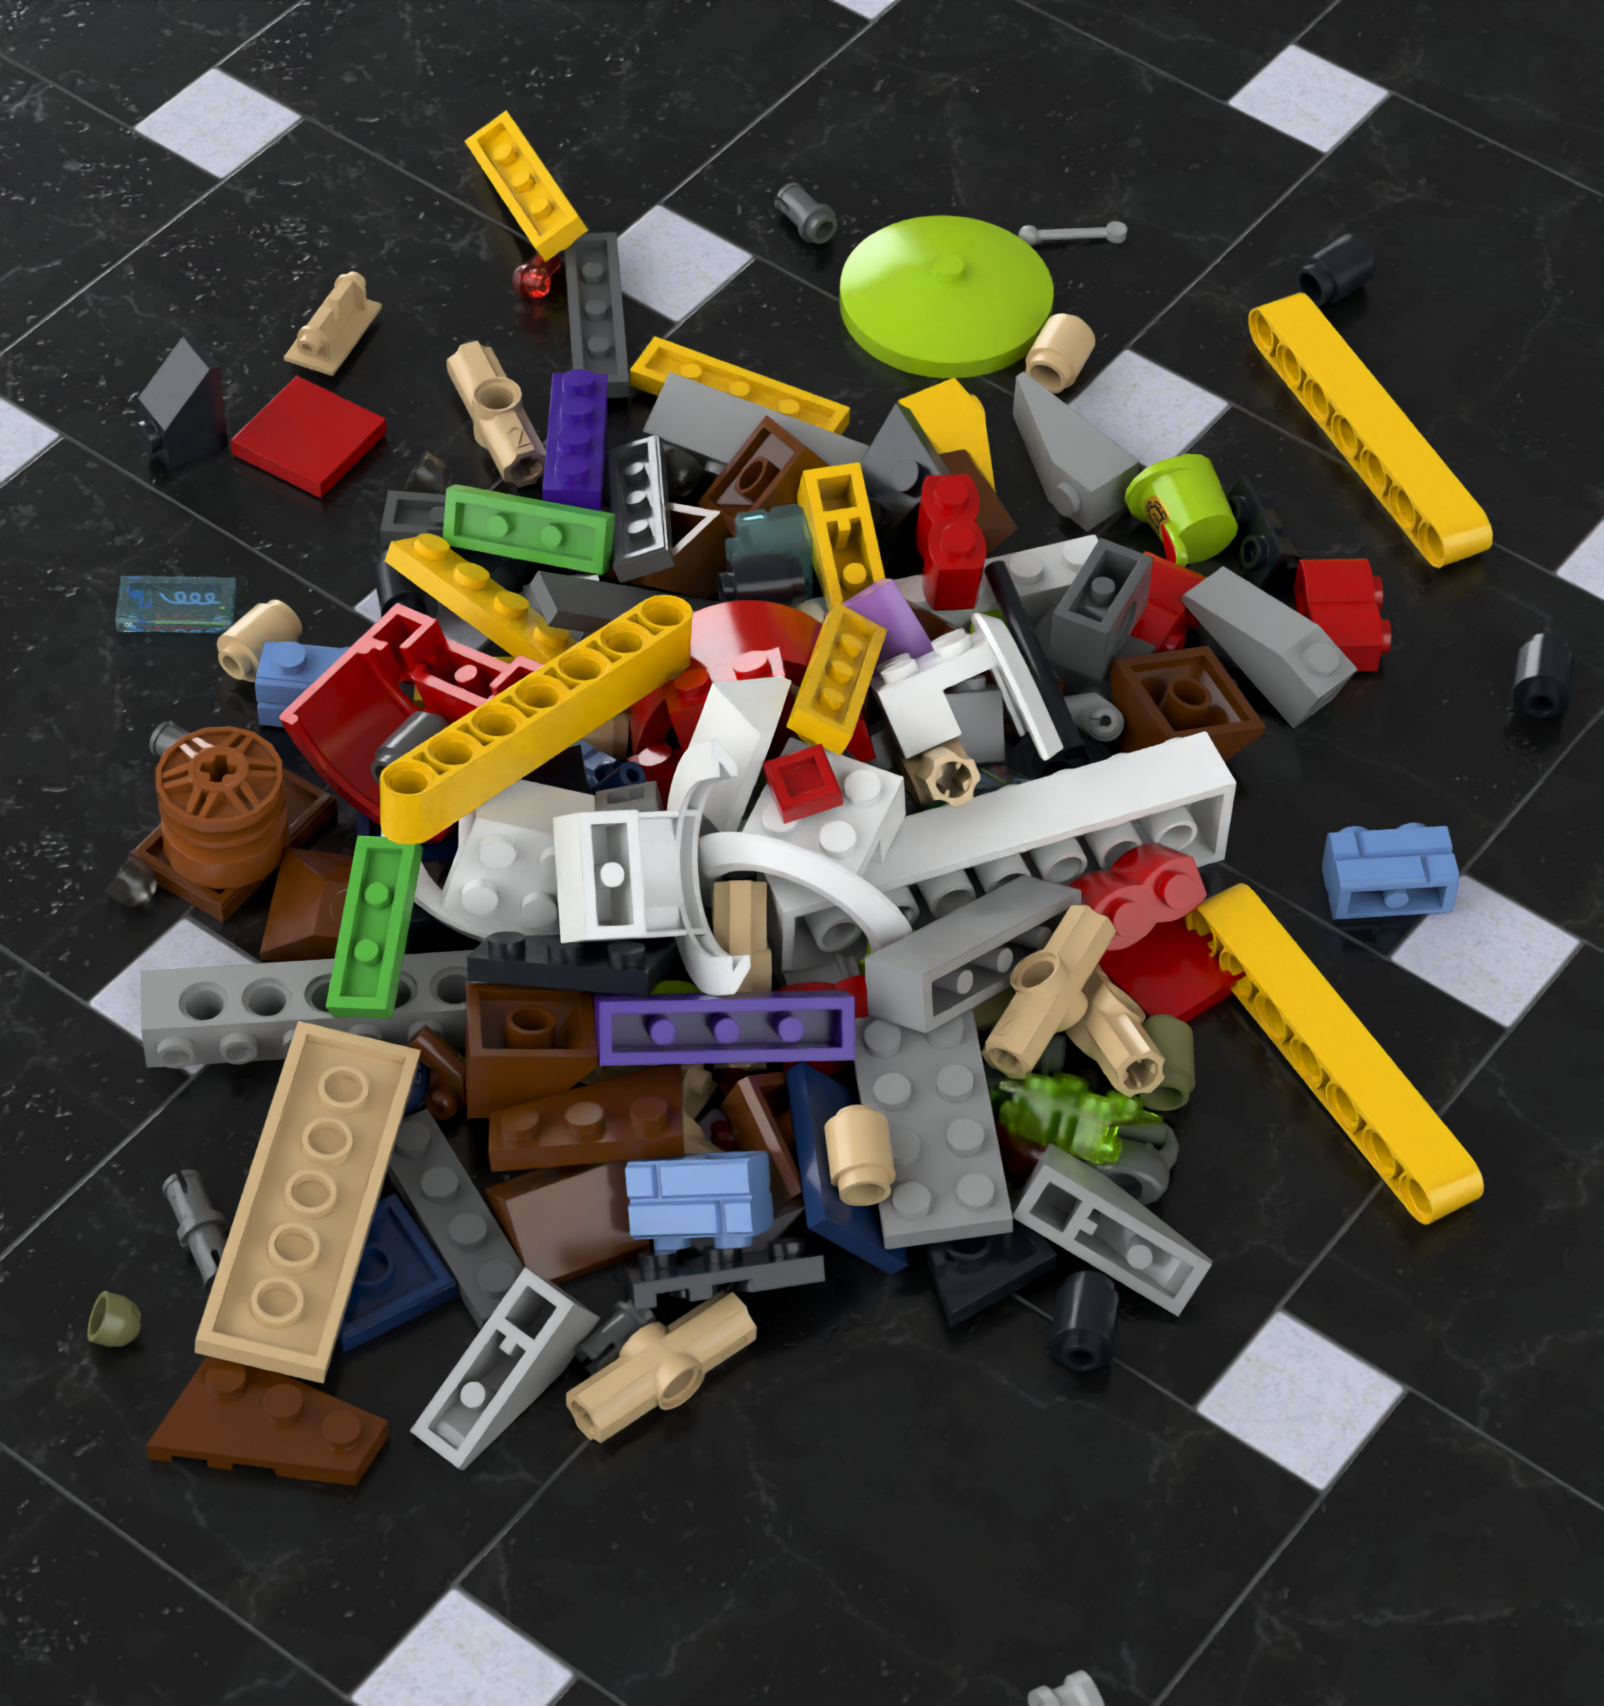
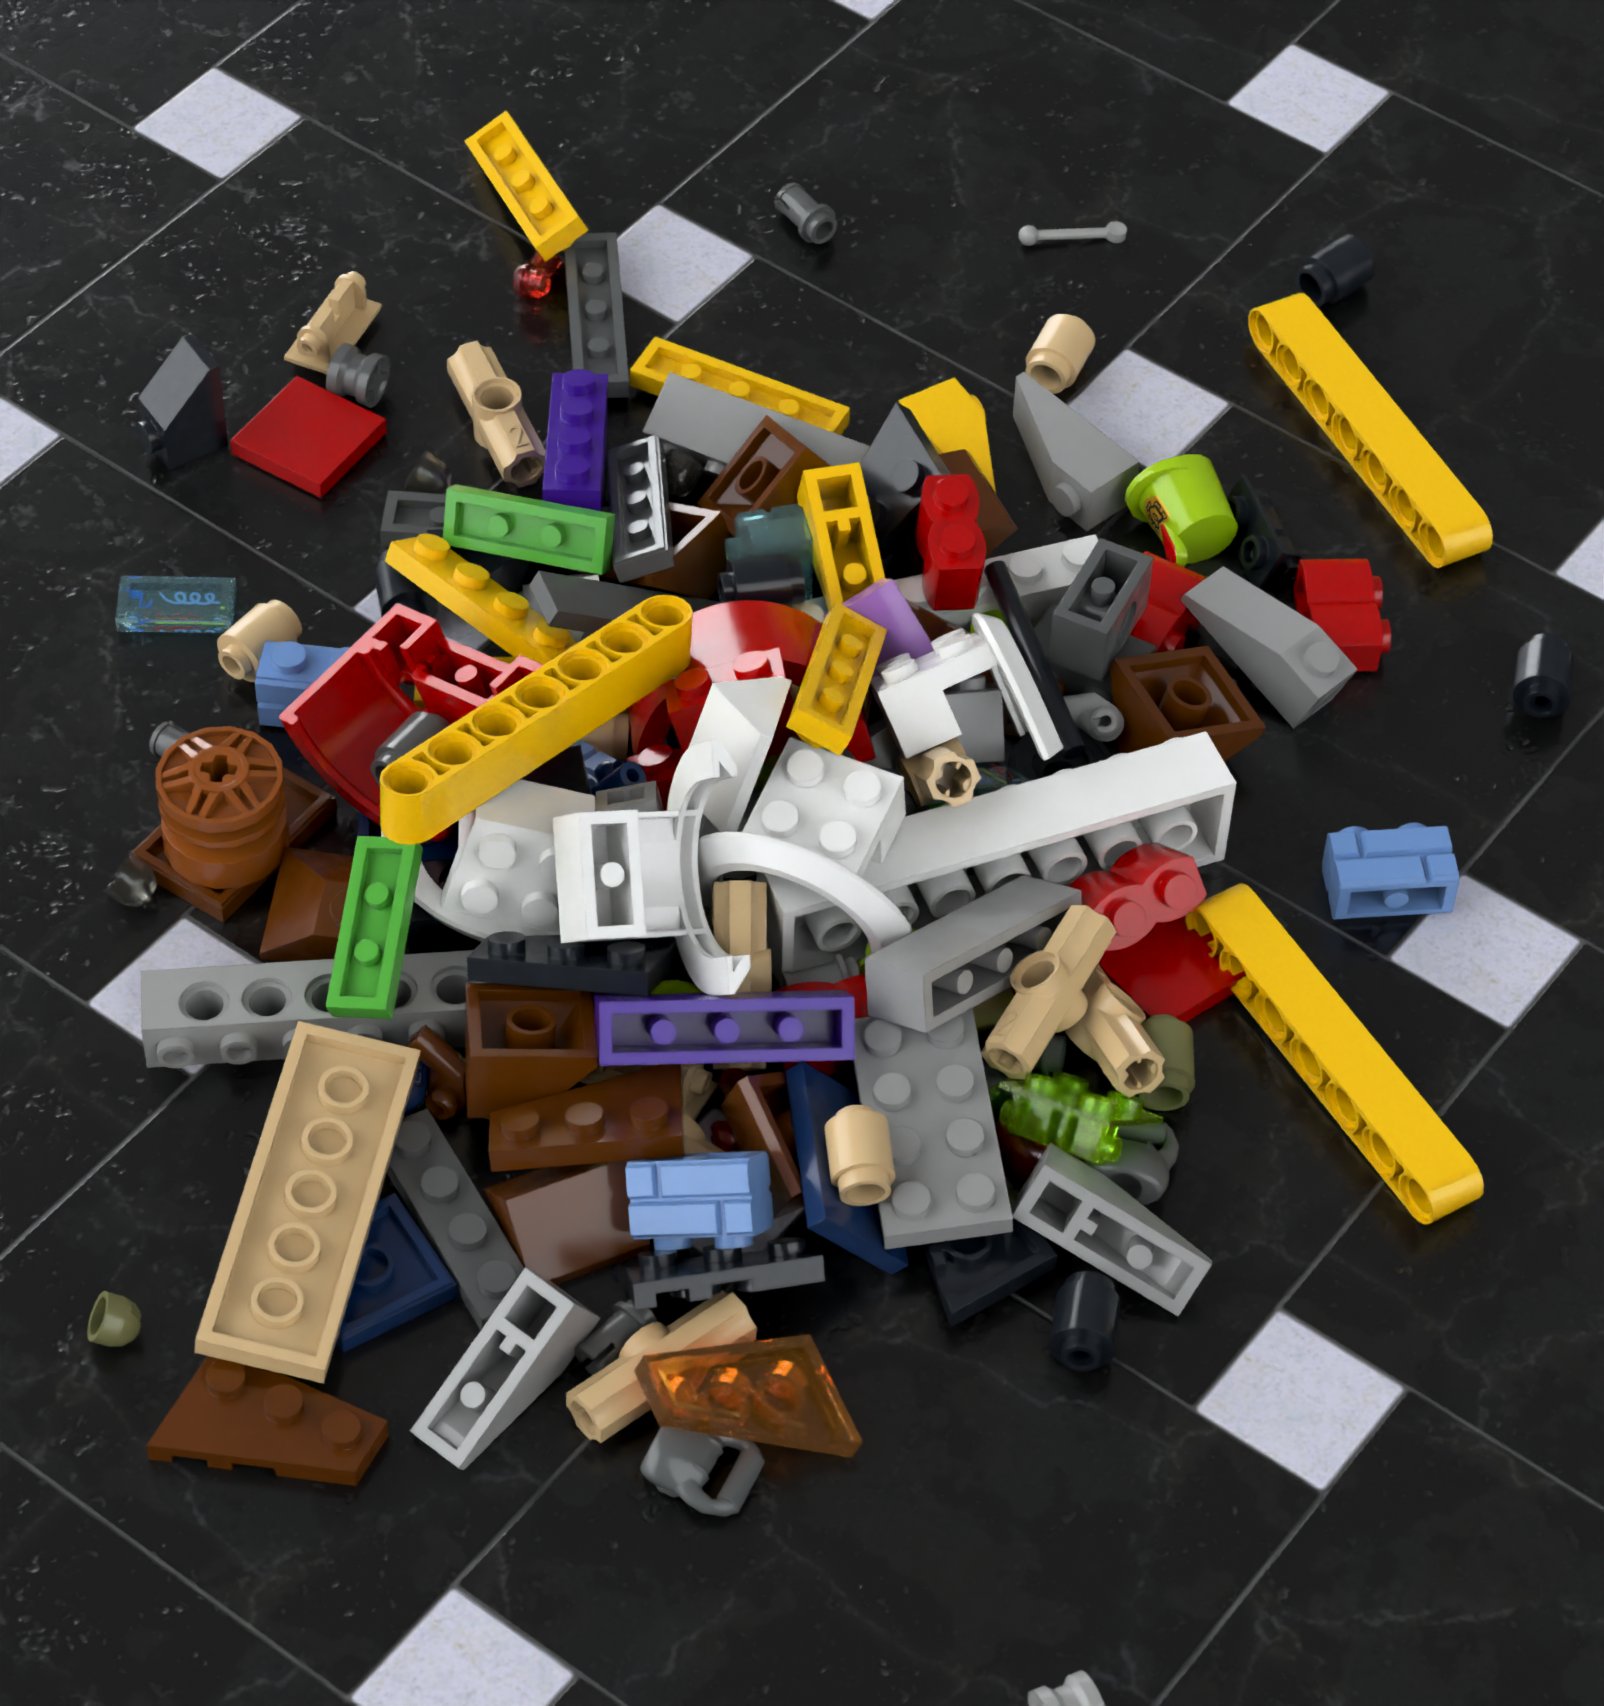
dark grey pin [162,1169,230,1293] -> none
red tile [762,743,843,824] -> none
lime dish [839,216,1053,379] -> none
none -> dark grey wheel [326,343,390,408]
none -> clear orange wing [634,1334,863,1457]
none -> dark grey piece [640,1405,764,1517]

